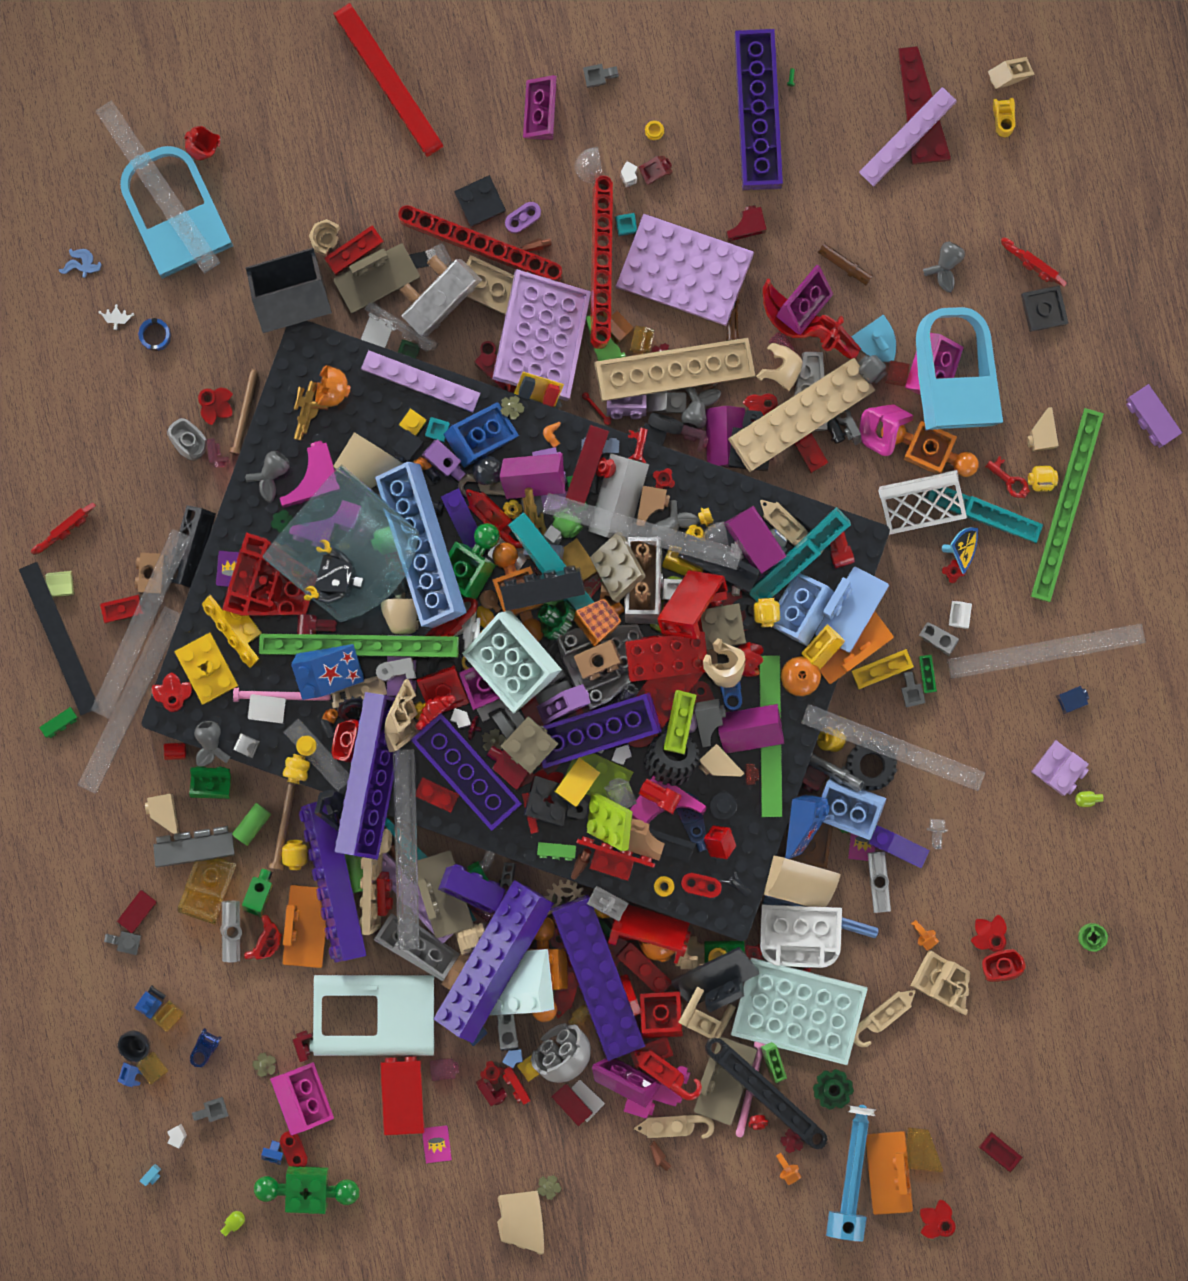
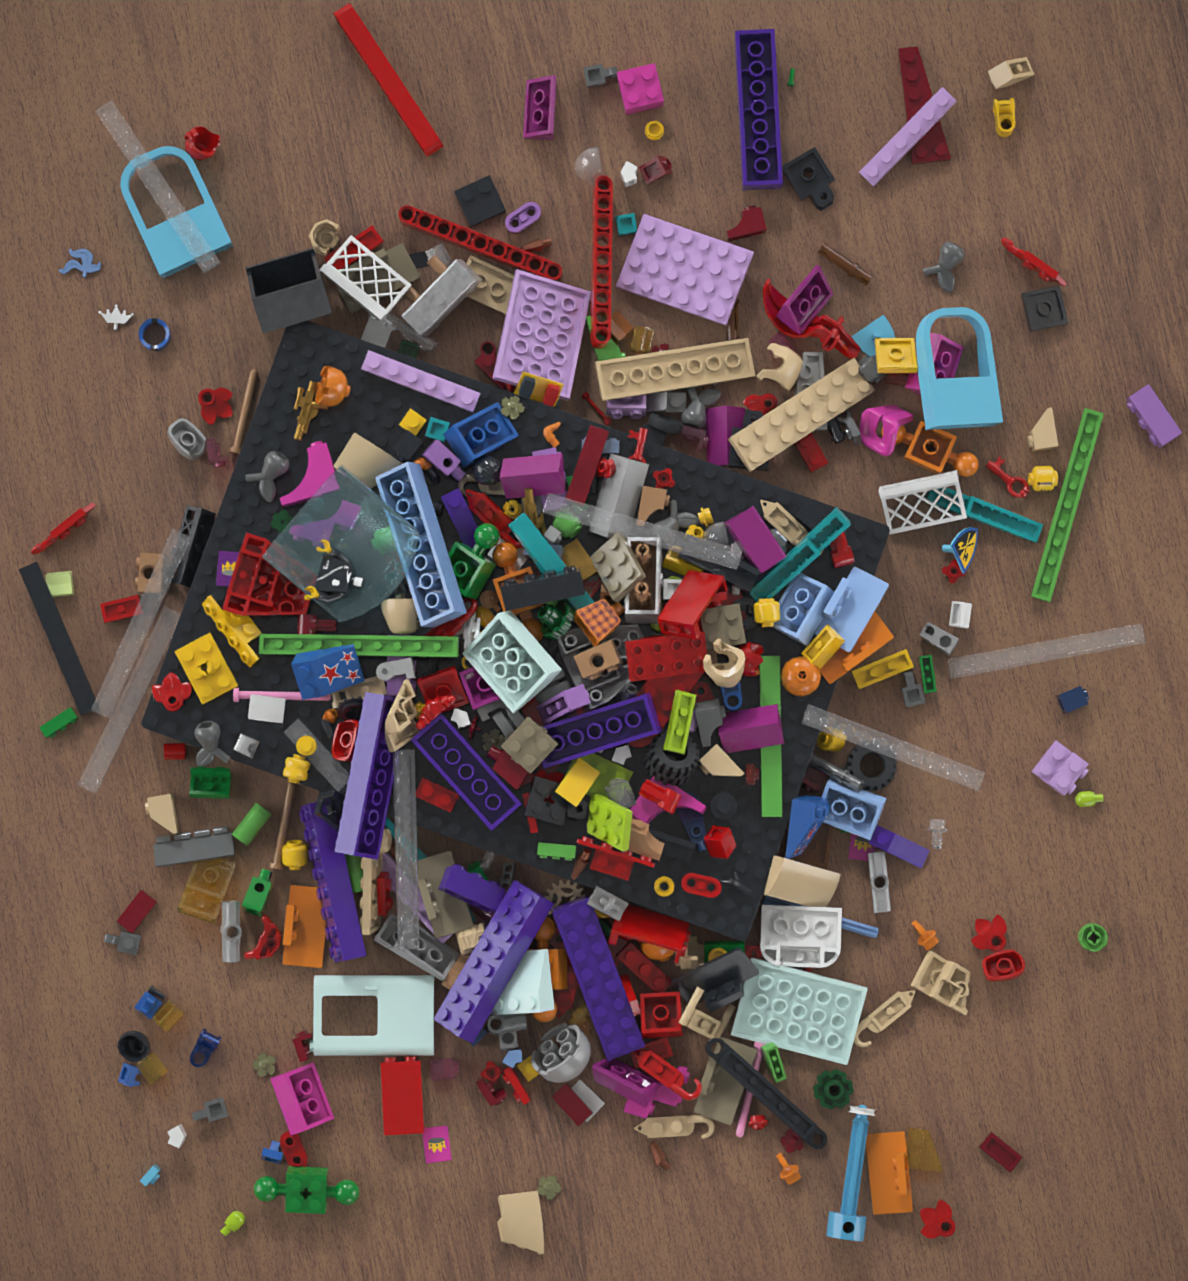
none -> white fence [320,235,412,323]
none -> dark grey piece [486,1013,527,1035]
none -> dark pink brick [616,63,664,115]
none -> black plate [782,147,835,211]
none -> yellow tile [874,338,918,373]

